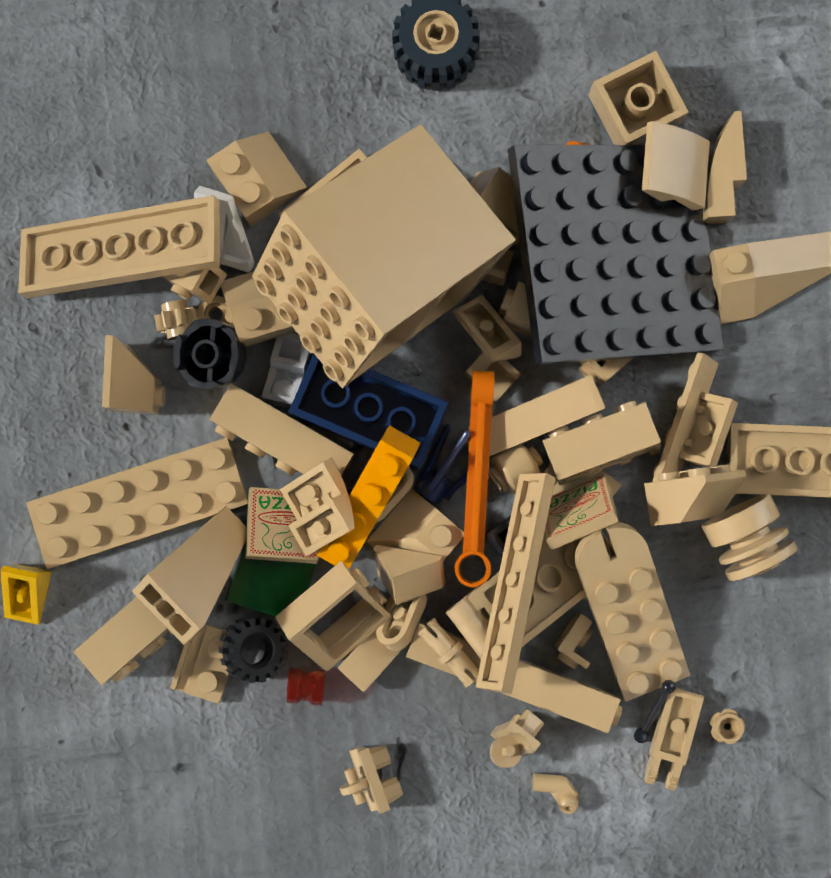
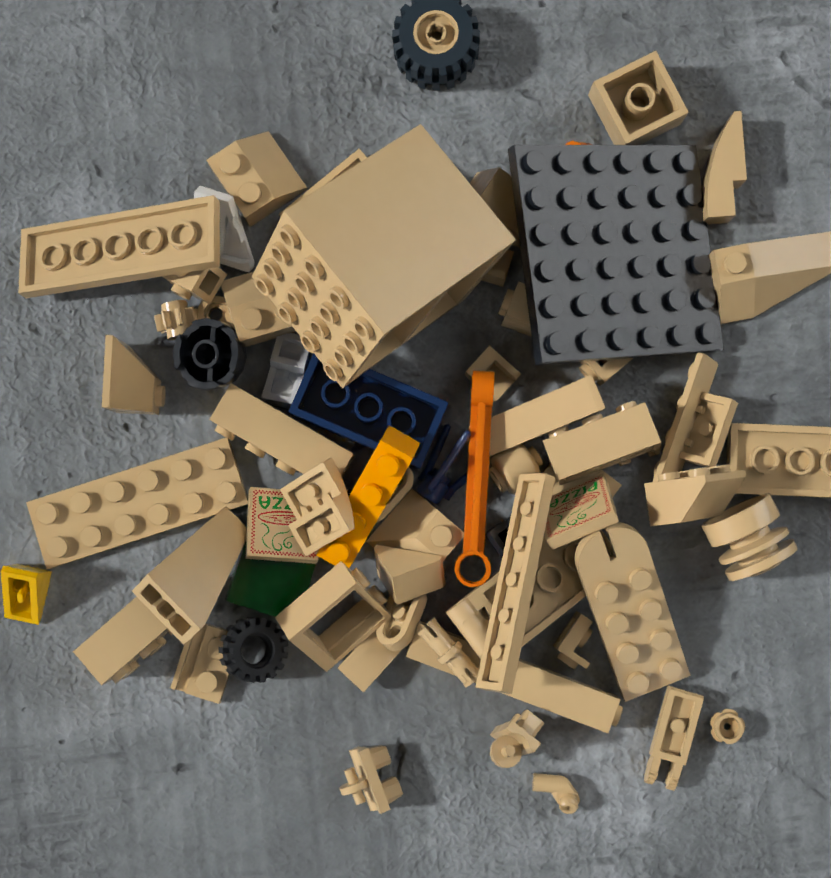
clear red wheel [286,667,326,706] -> none
tan slope [453,295,521,362] -> none
black hinge [634,680,676,743] -> none
tan slope [642,121,710,210] -> none

